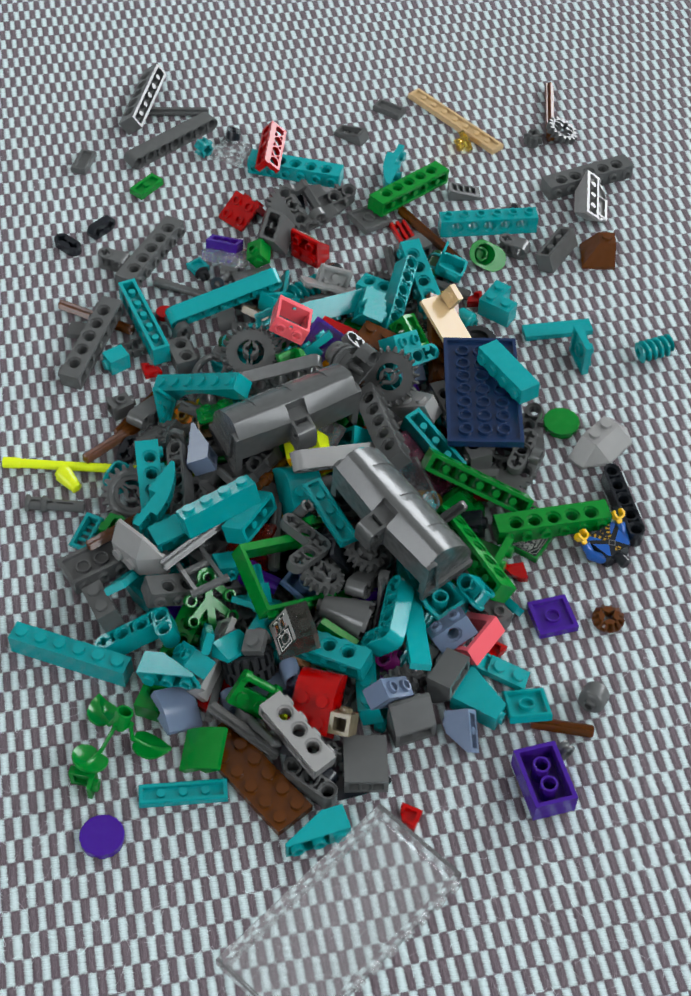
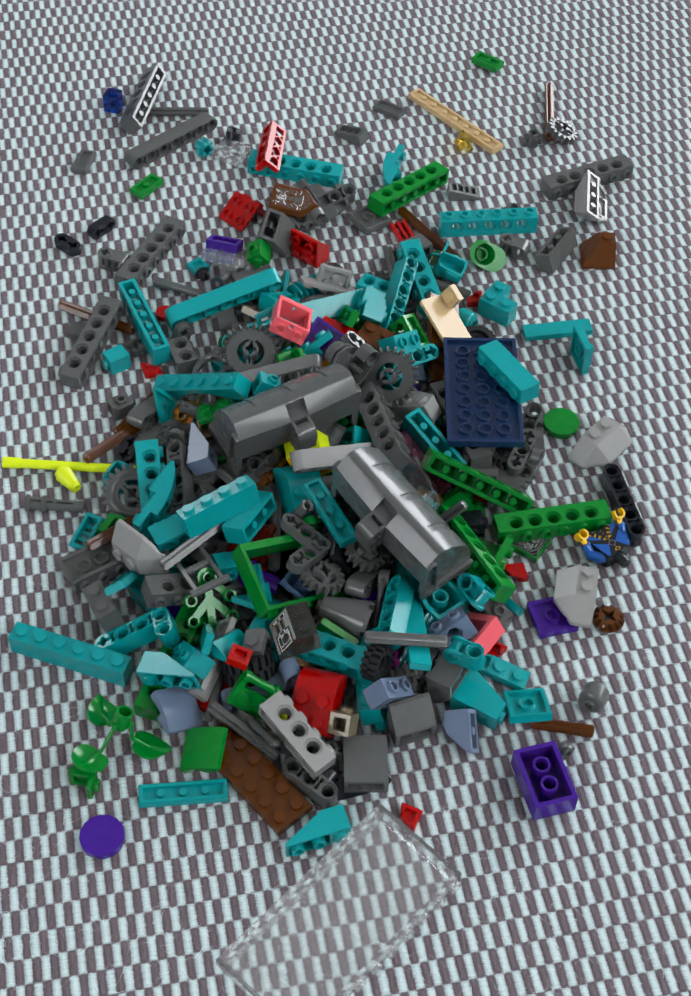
teal piece [635,334,675,363] -> none
none -> clear blue brick [102,88,124,114]
none -> red tile [225,643,253,671]
none -> teal brick [251,371,281,396]
none -> reddish brown tile [269,182,319,218]
none -> green plate [337,304,360,328]
none -> black tyre [360,644,395,682]
none -> dark grey axle [364,631,448,648]
none -> teal piece [442,635,485,671]
none -> green plate [471,51,504,73]
none -> light grey wedge [553,565,599,629]

